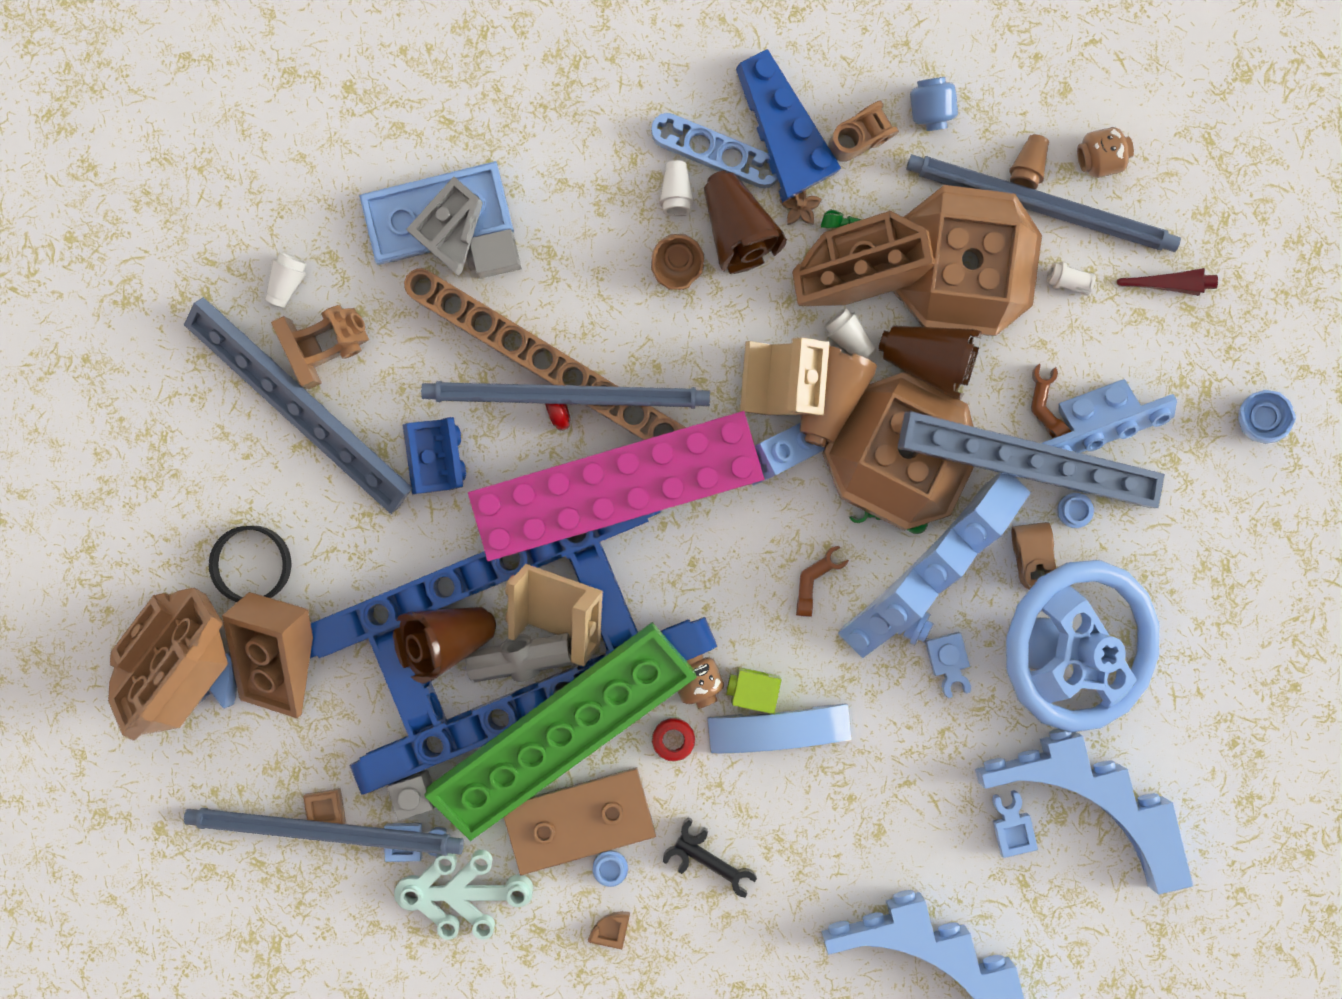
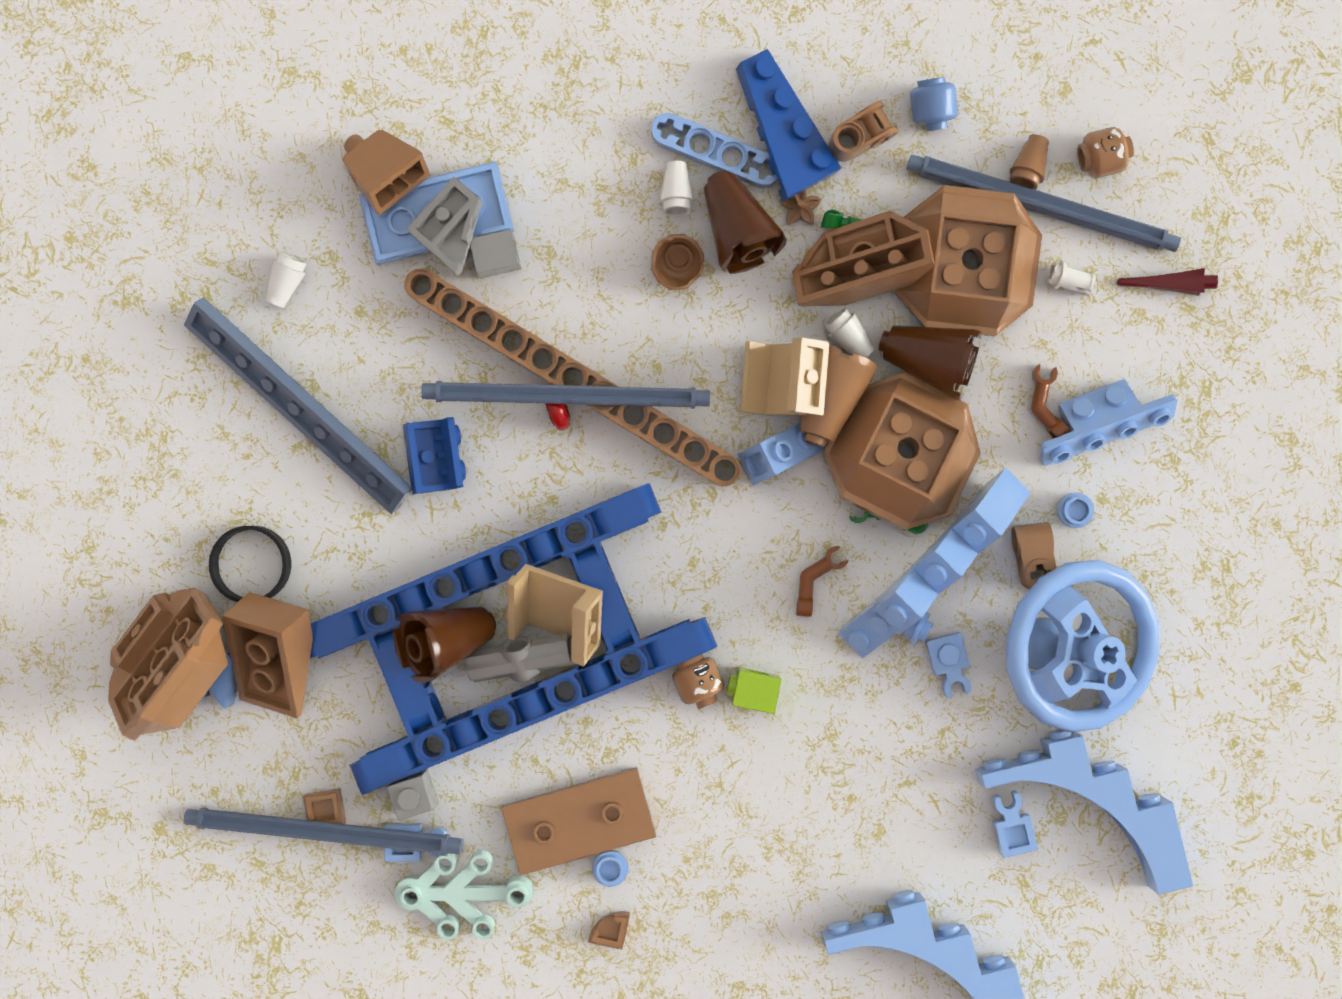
medium nougat tile [271,305,369,389] -> none
bright green plate [425,622,697,841] -> none
dark pink plate [468,411,765,561] -> none
red piece [652,718,695,762] -> none
black bar [663,817,757,898] -> none
light blue slope [708,704,851,753] -> none
sand blue plate [898,412,1165,508] -> none
light blue hair [1238,390,1296,444] -> none
none -> medium nougat torso [343,130,431,216]

